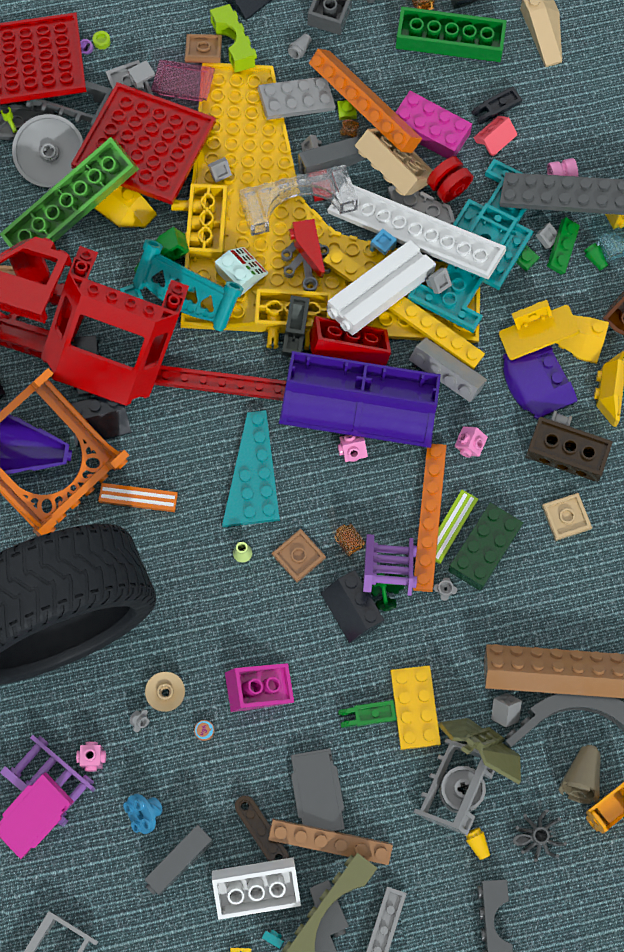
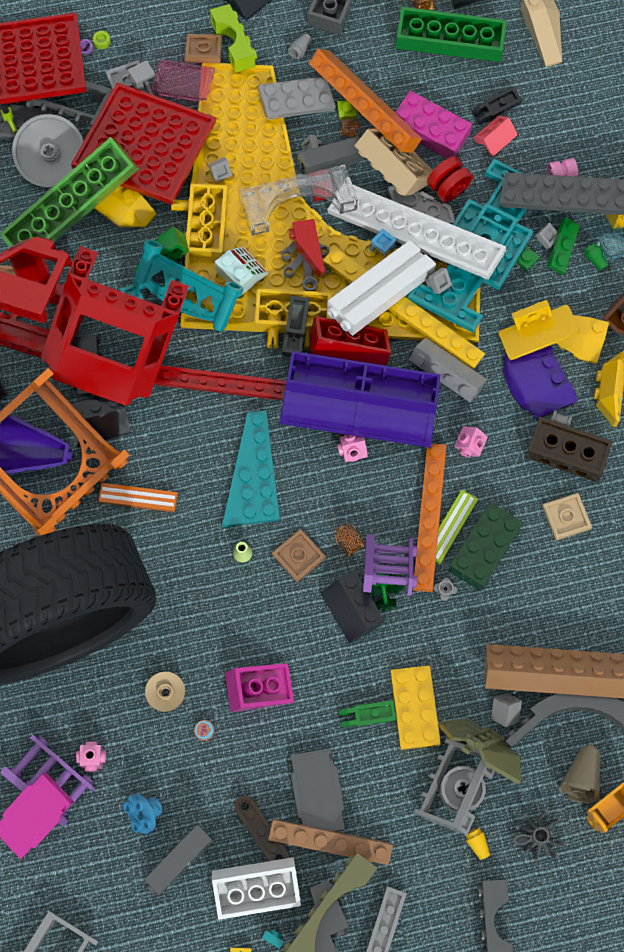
light grey plate [130,709,149,732] -> none

